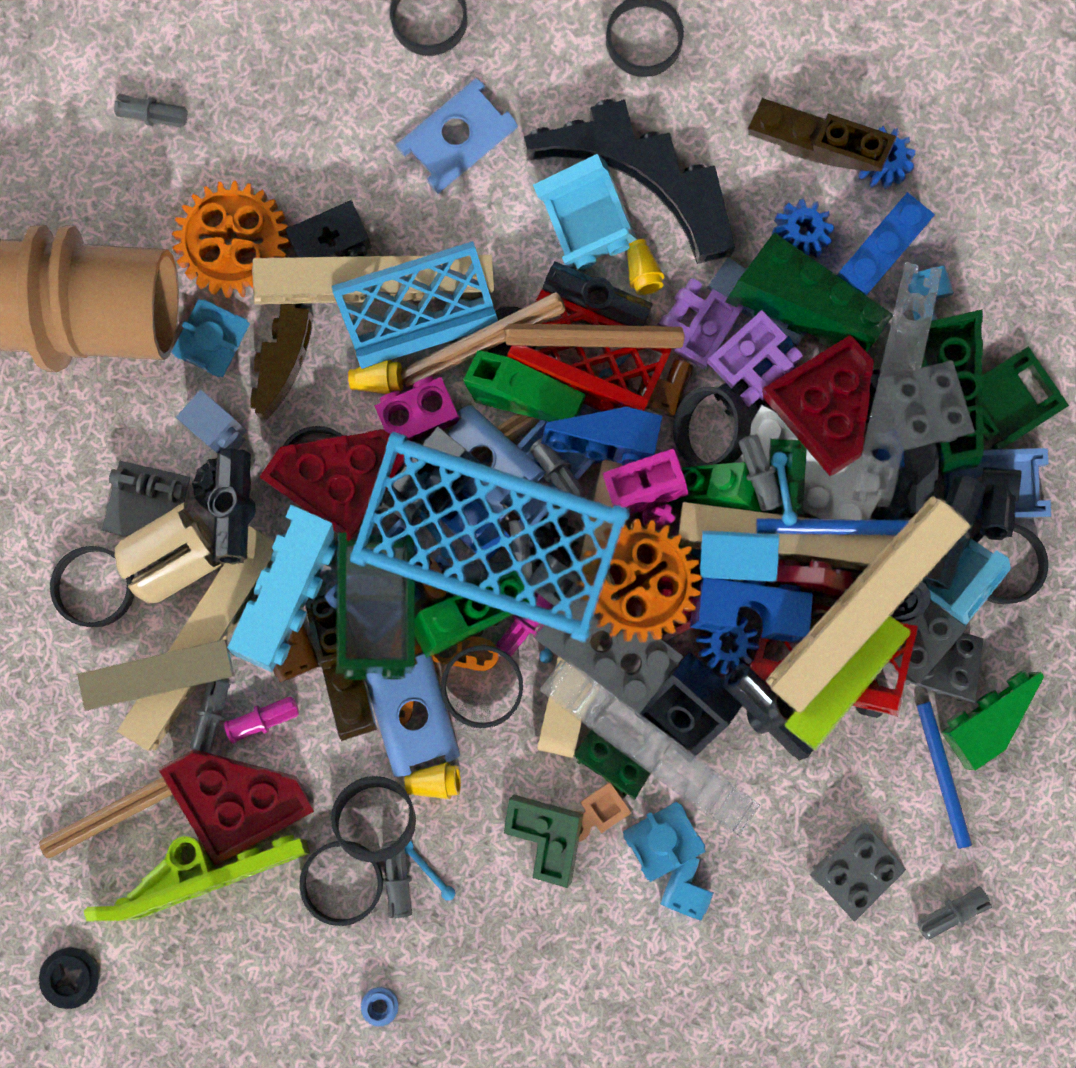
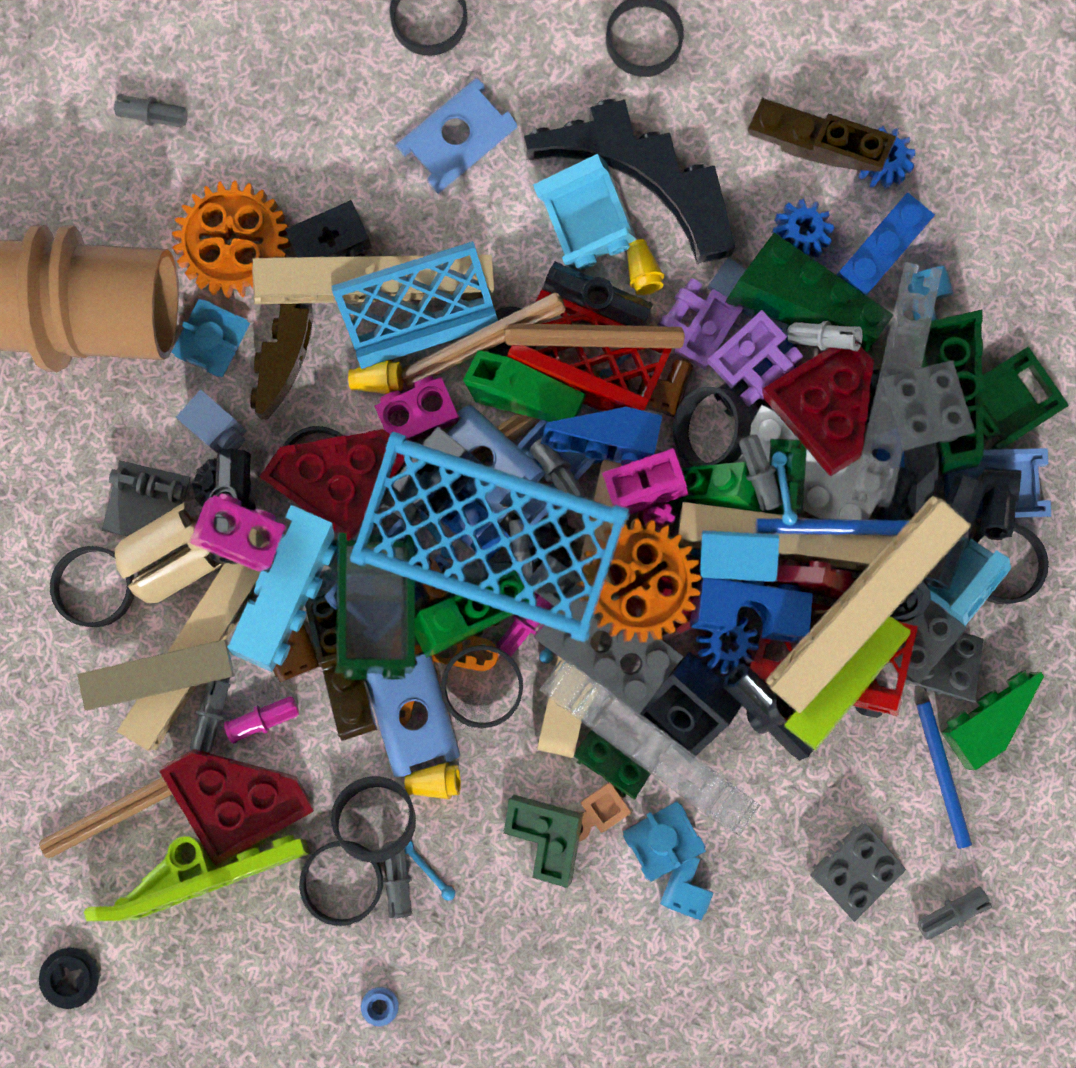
none -> dark pink brick [189,494,285,572]
none -> light grey axle [788,321,863,351]

